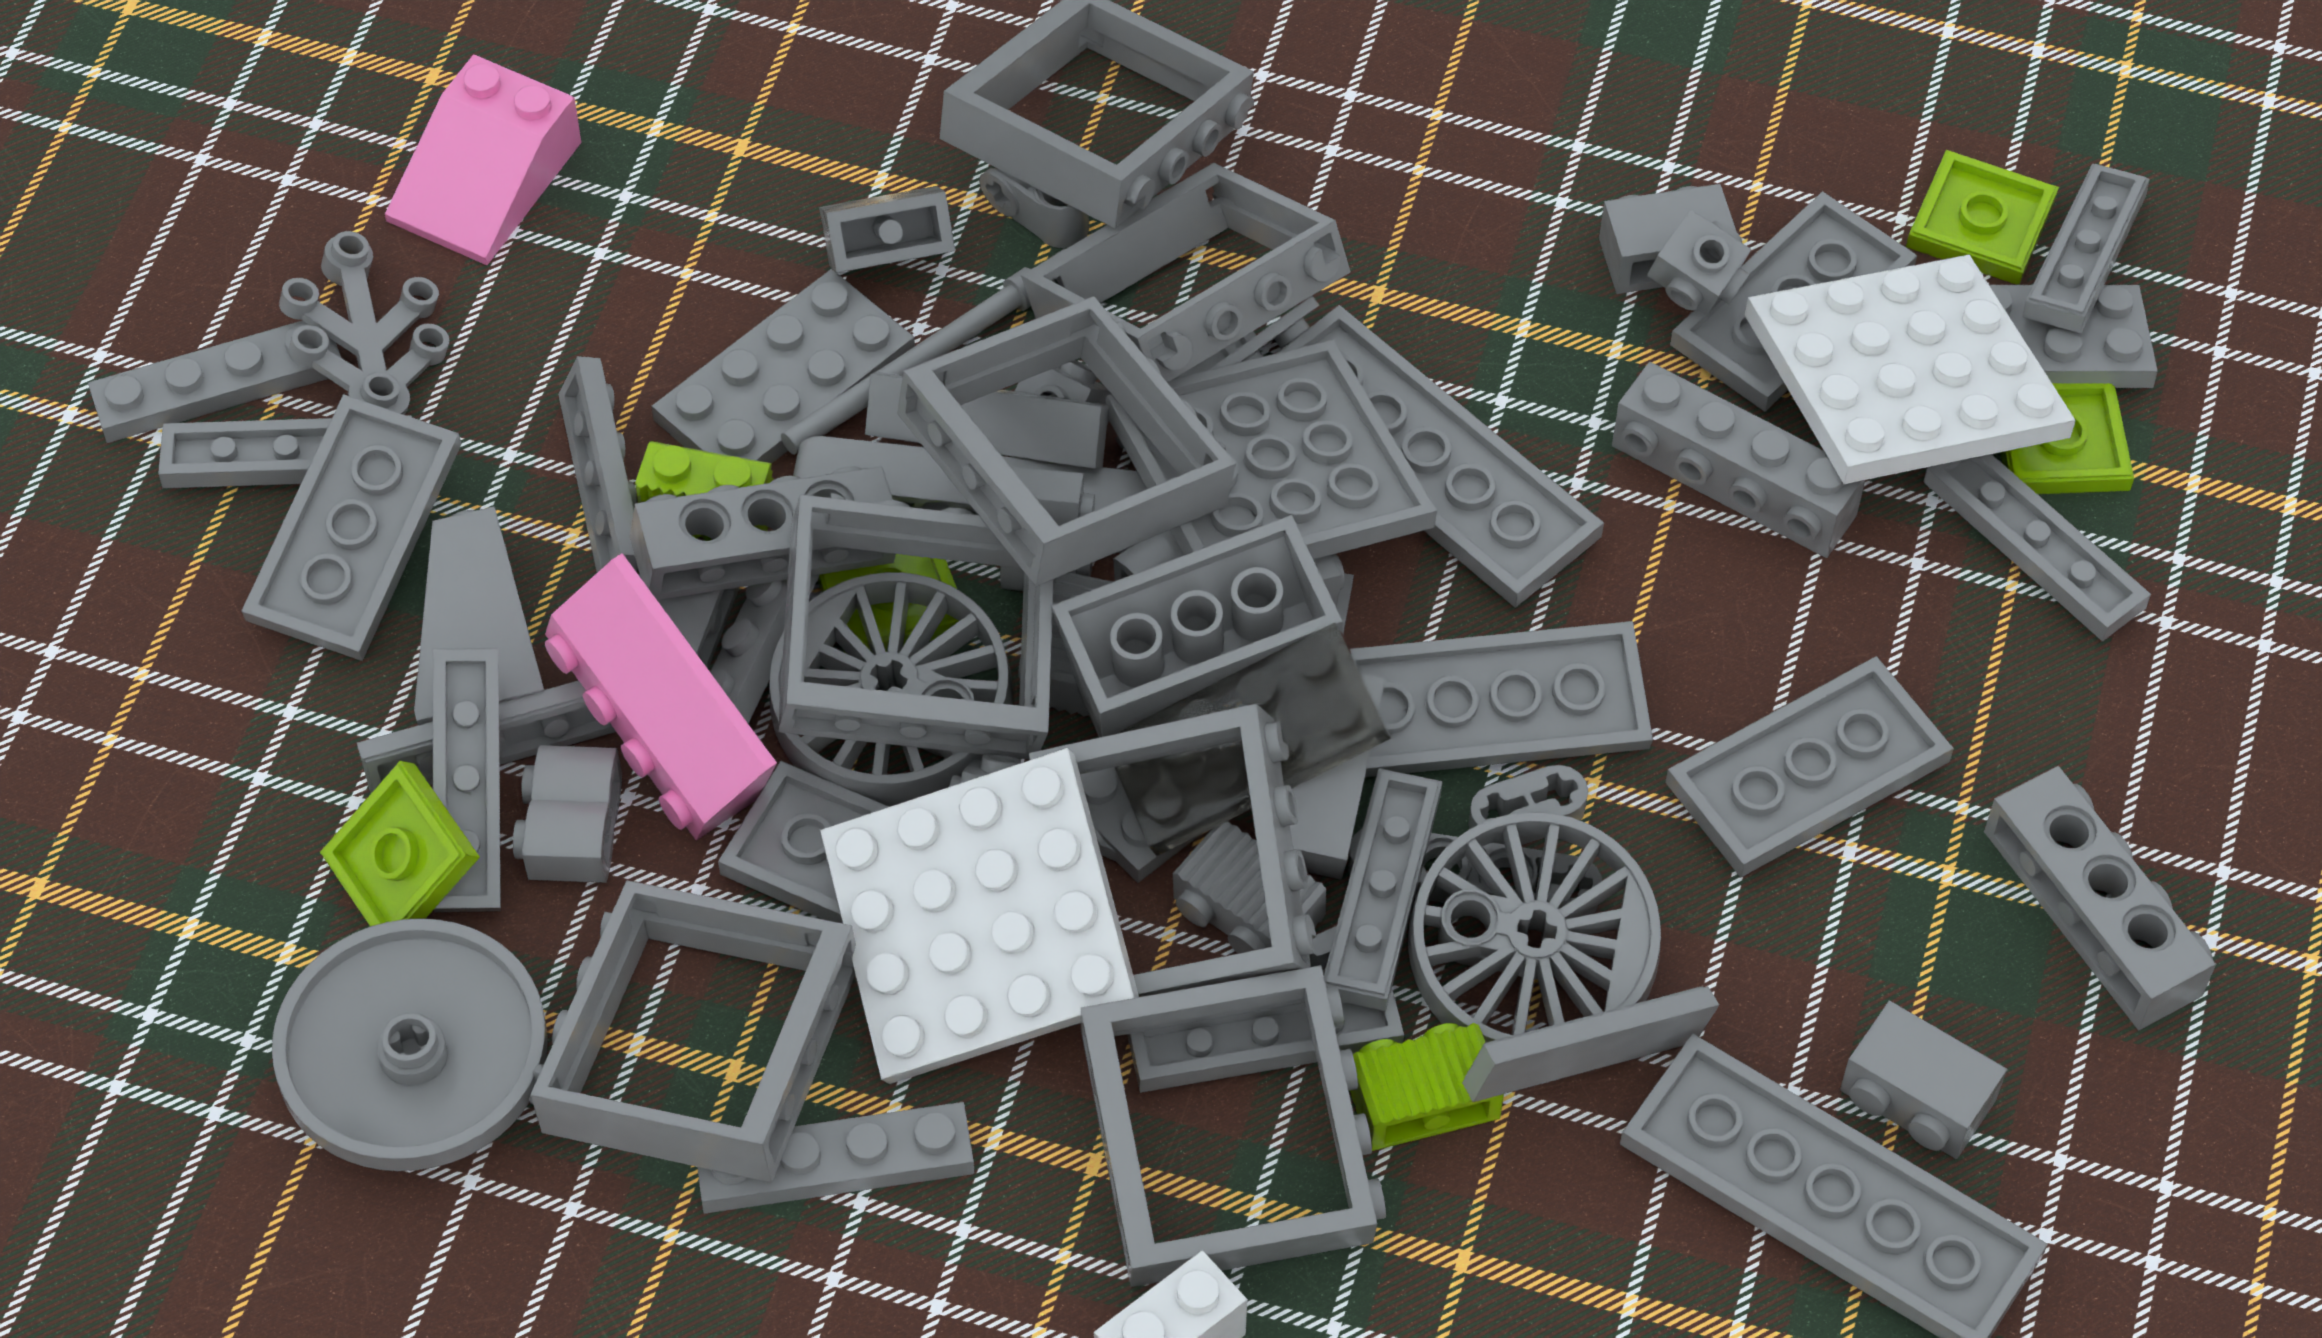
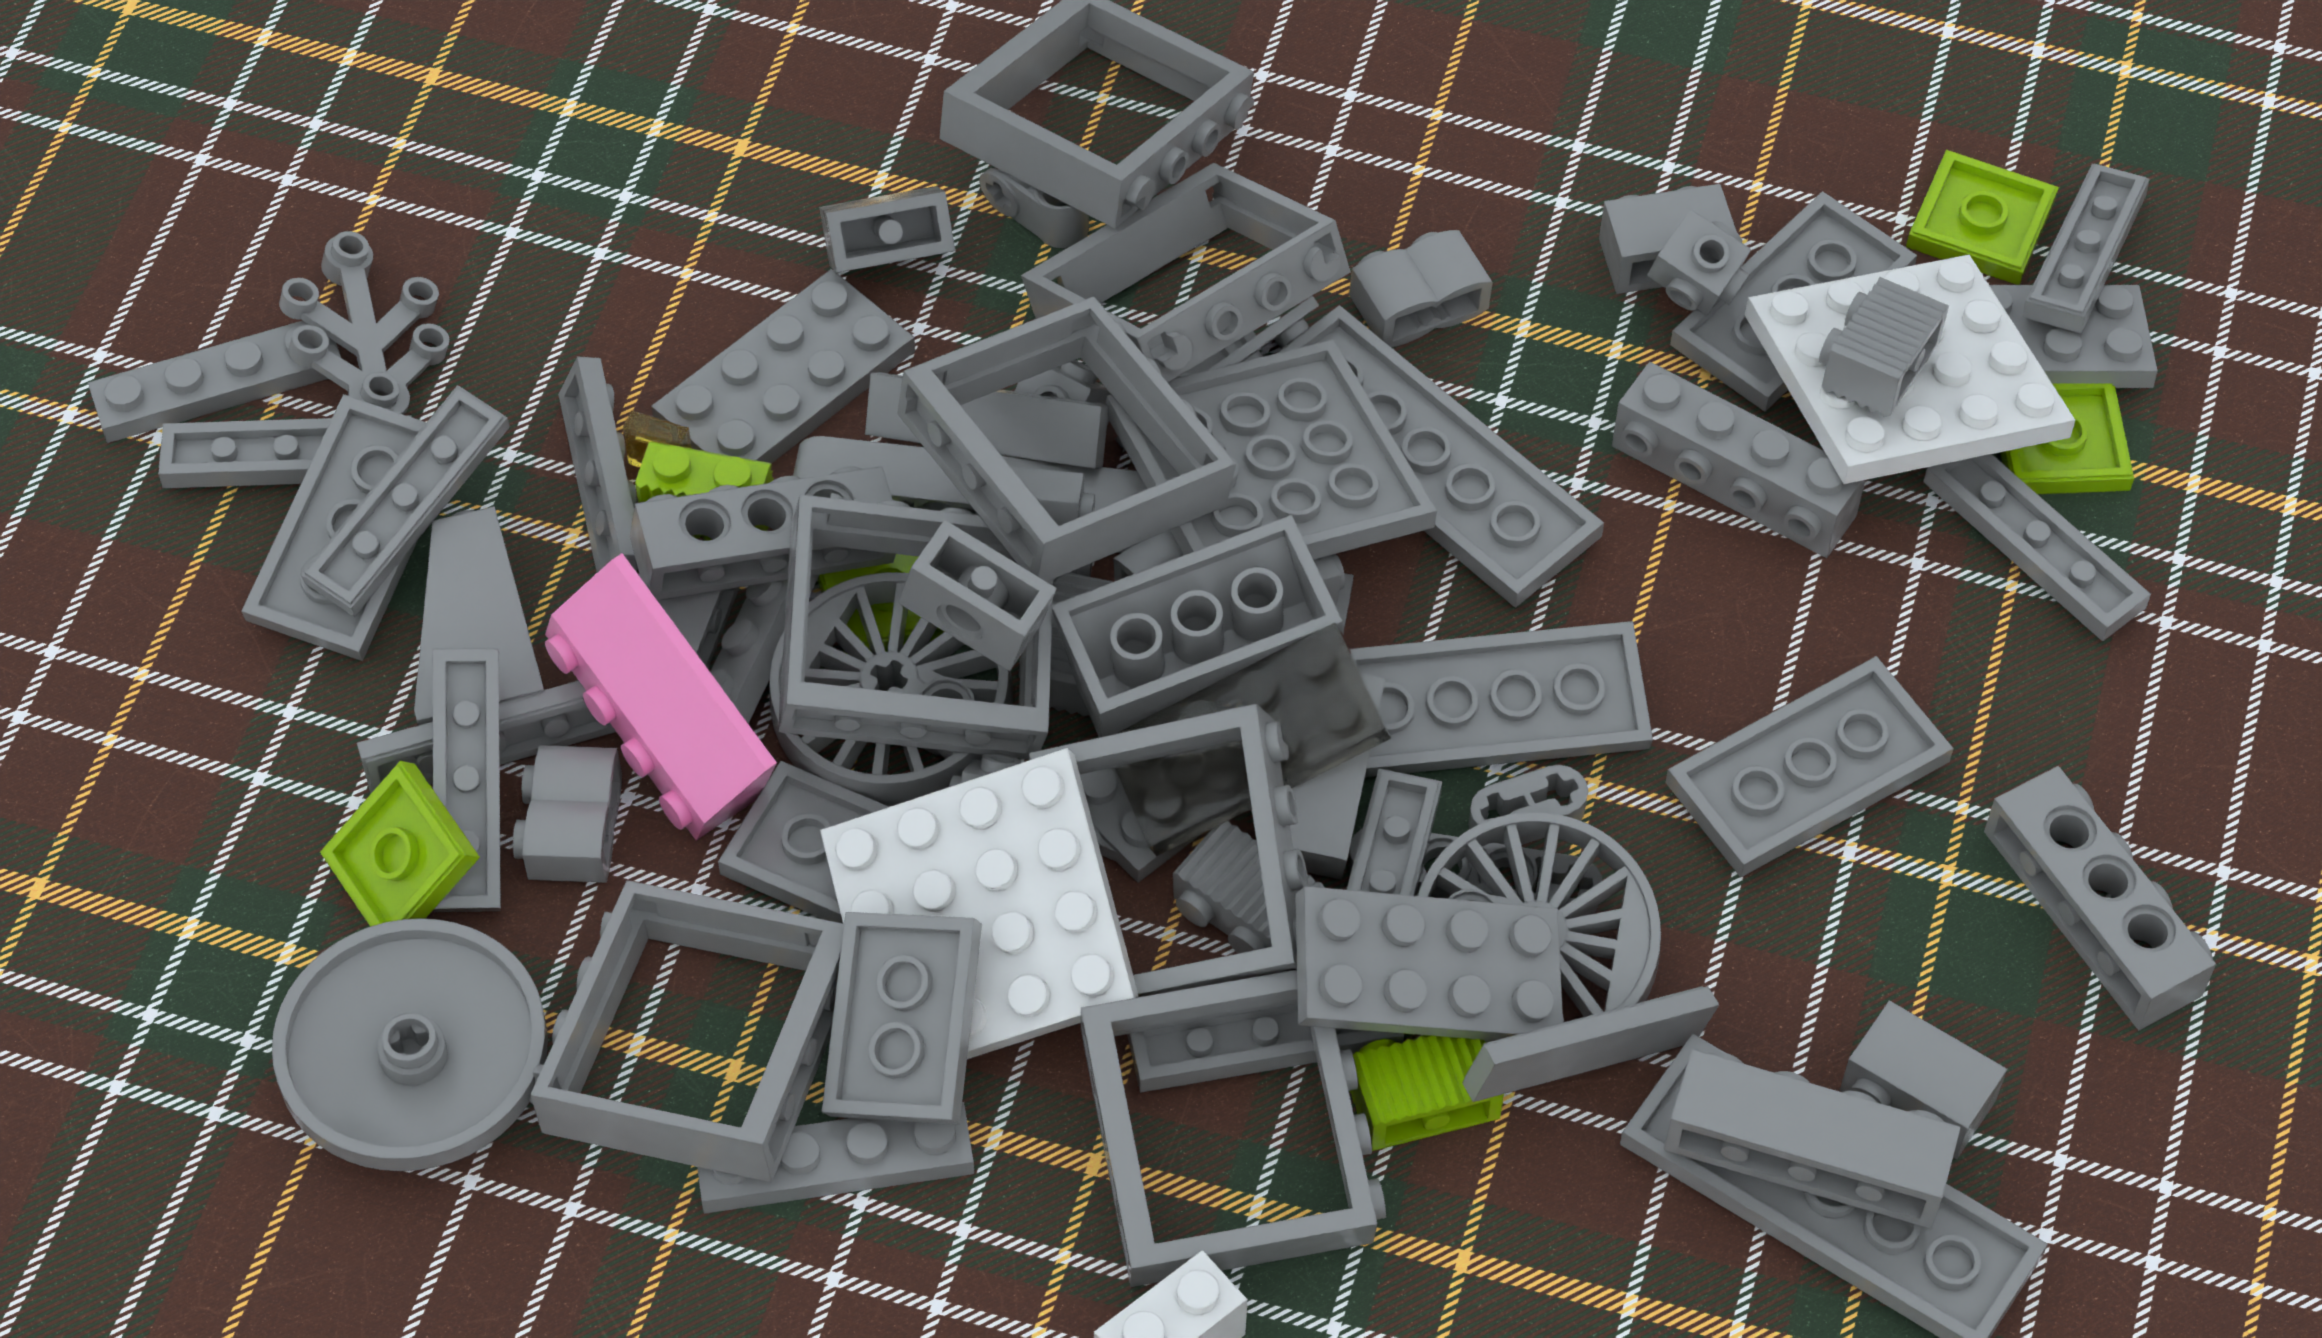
bright pink slope [385,54,581,265] -> none
light grey bar [781,249,1065,455] -> none
none -> light grey tile [301,385,510,617]
none -> clear yellow tile [623,411,692,467]
none -> light grey plate [822,912,982,1125]
none -> light grey brick [898,520,1057,671]
none -> light grey plate [1295,886,1563,1040]
none -> light grey brick [1349,230,1493,347]
none -> light grey brick [1664,1049,1961,1229]
none -> light grey brick [1819,277,1949,417]

